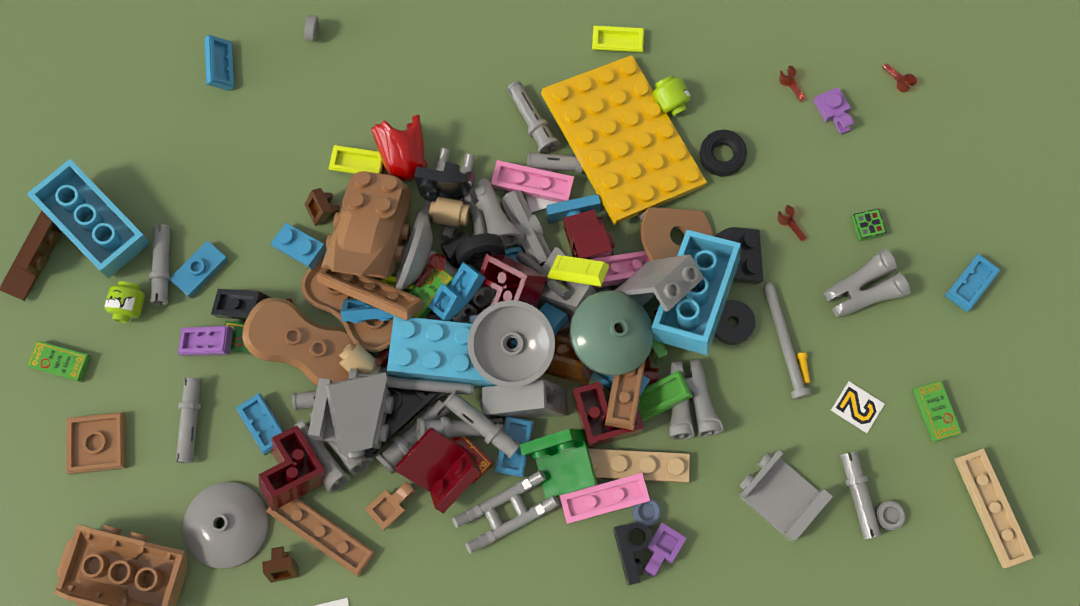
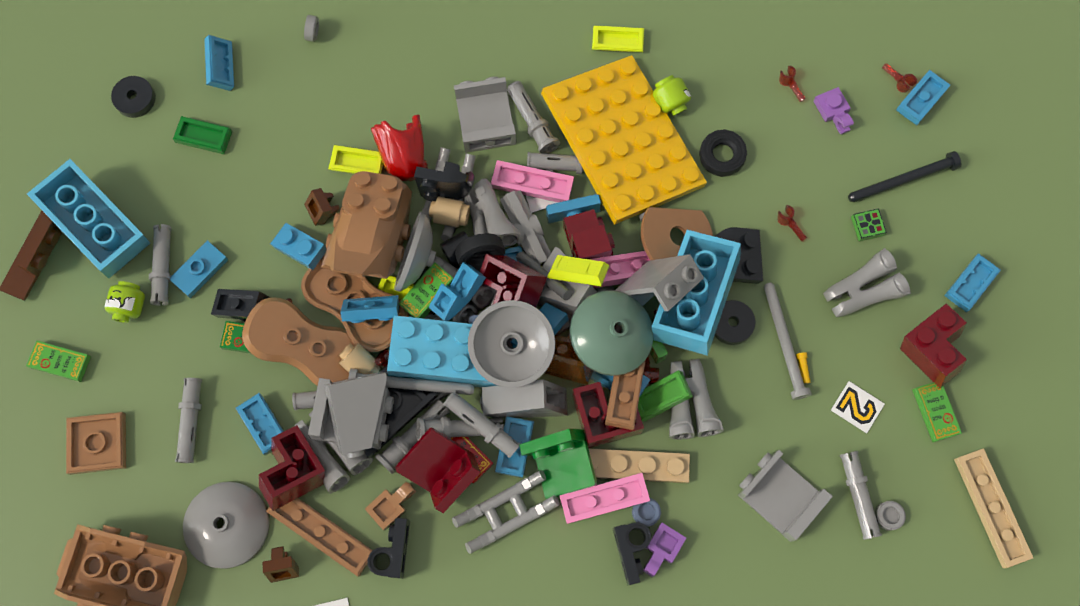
medium lavender plate [178,326,233,356] -> none
medium nougat tile [317,269,424,321] -> none
clear red hand [415,253,447,288] -> none
none -> black piece [111,76,156,118]
none -> green tile [173,116,233,154]
none -> black plate [367,518,410,579]
none -> light grey panel [454,77,516,153]
none -> black bar [848,151,962,202]
none -> dark azure plate [896,70,950,125]
none -> dark red brick [900,303,967,388]

